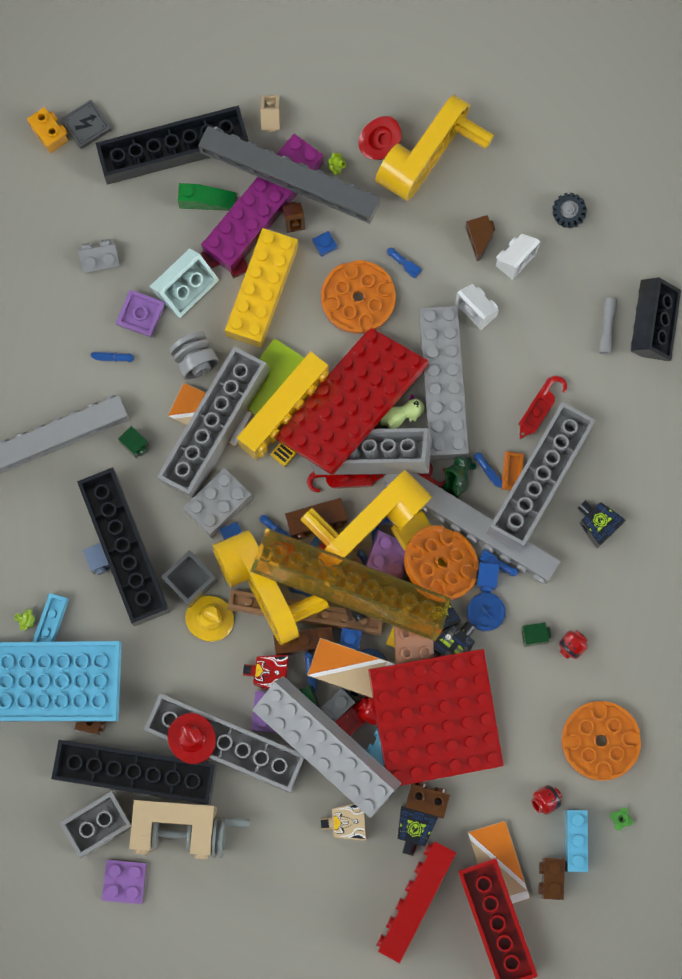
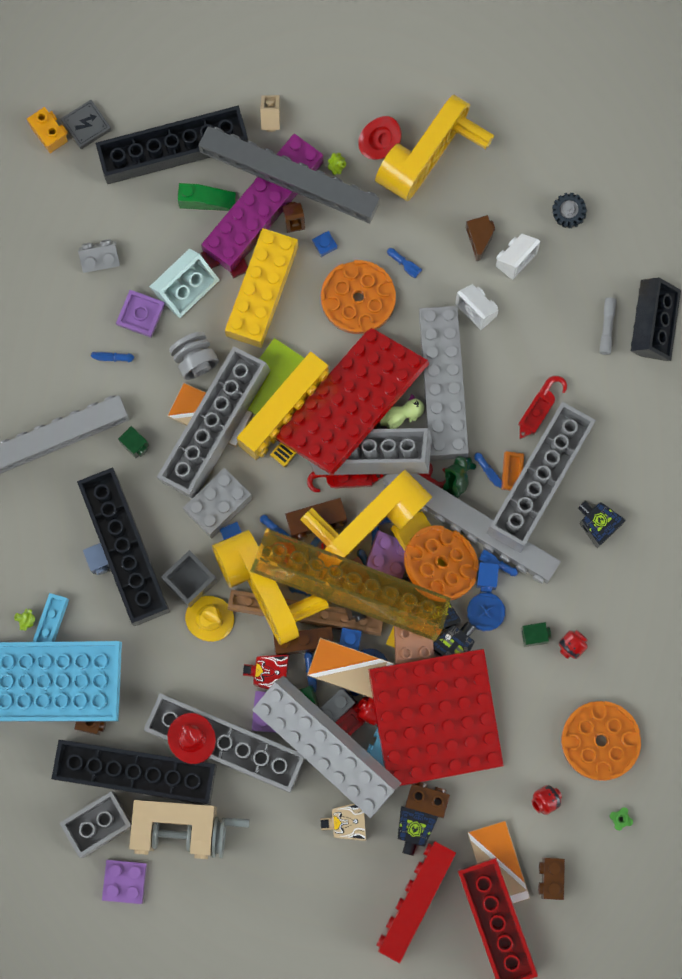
medium azure brick [565,810,588,872] -> none

